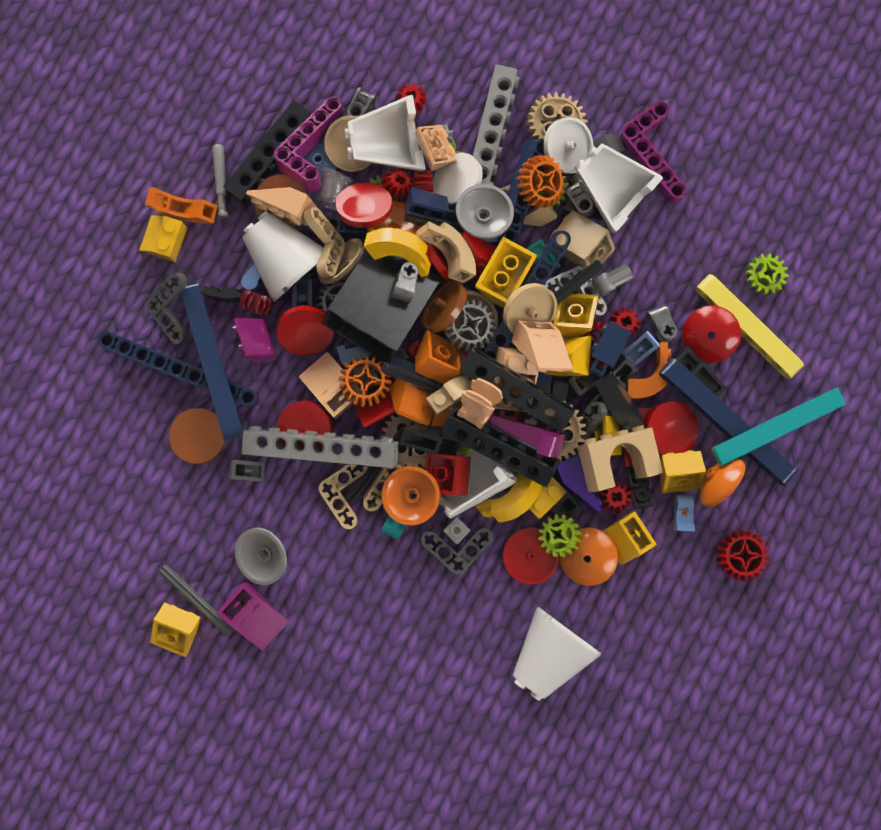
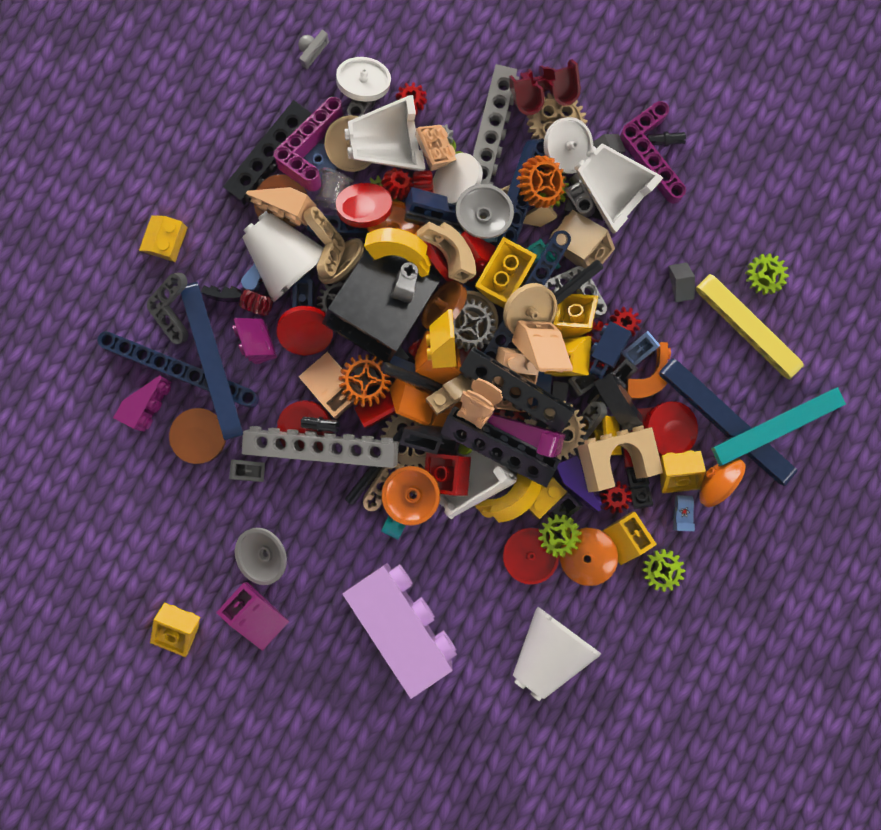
orange arch [145,187,218,224] -> none
dark grey axle [159,565,235,636] -> none
light grey piece [212,144,228,219] -> none
tan beam [319,464,368,529] -> none
medium blue leg [337,345,373,367] -> none
dark grey beam [421,528,493,575] -> none
light grey brick [443,517,471,544] -> none
light grey piece [592,264,633,297] -> none
flat silver piece [646,304,678,342] -> none
black slope [669,346,727,397] -> none
red dish [682,306,741,363] -> none
red gear [716,529,770,582] -> none
none -> magenta slope [113,375,171,432]
none -> light grey tile [298,30,329,69]
none -> black axle [301,417,340,433]
none -> white piece [336,57,391,102]
none -> lavender brick [342,563,457,699]
none -> yellow slope [426,309,456,368]
none -> dark red piece [509,59,581,115]
none -> lime gear [642,549,685,592]
none -> black pin [647,131,686,147]
none -> dark grey slope [668,262,695,303]

